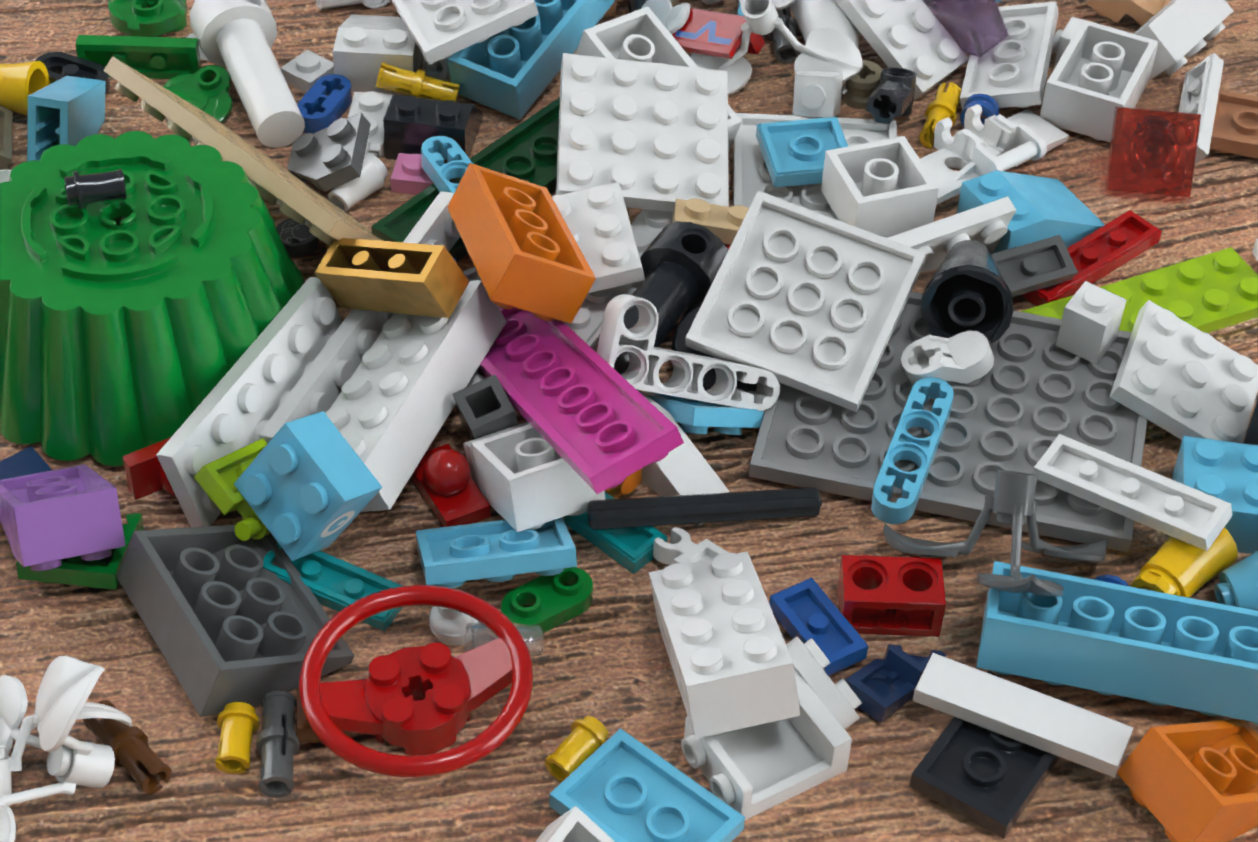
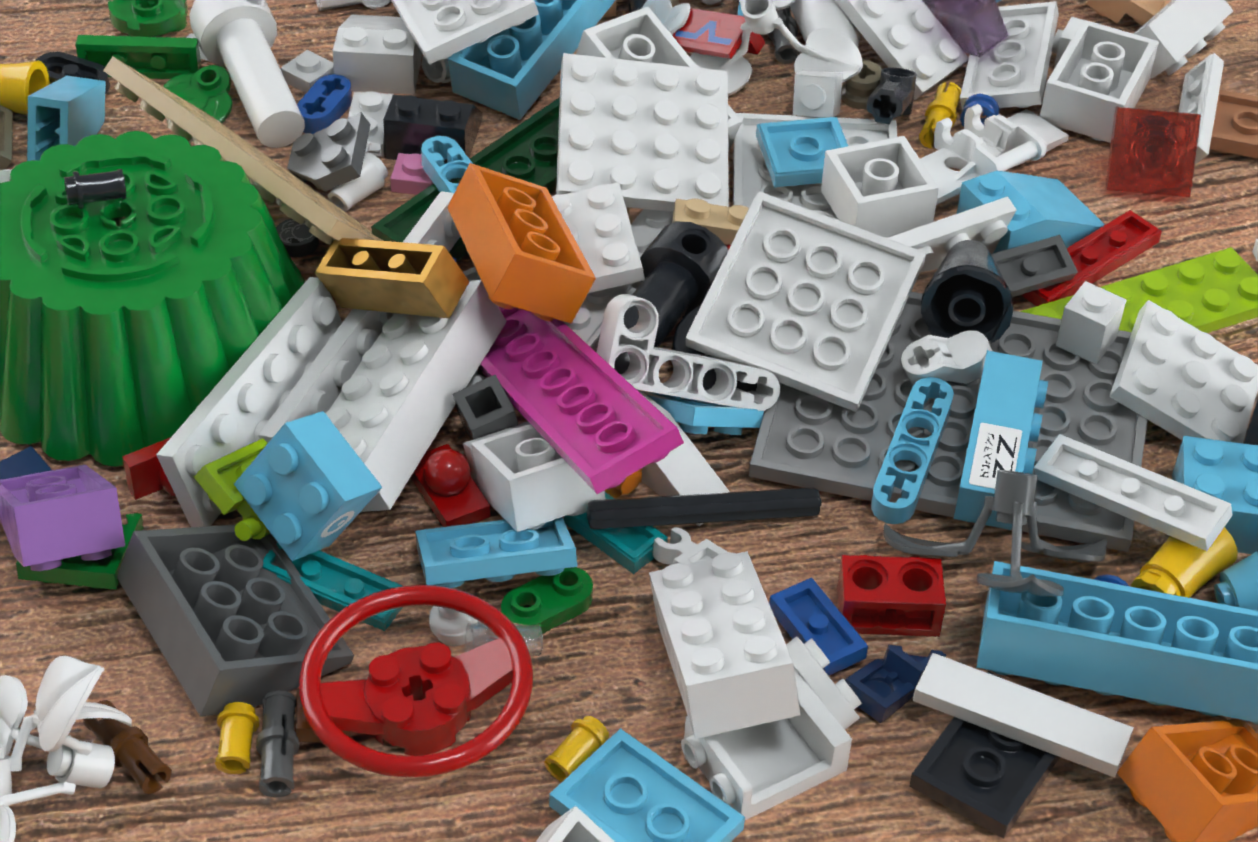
yellow pin [375,62,460,102] -> none
none -> medium azure brick [954,350,1048,530]

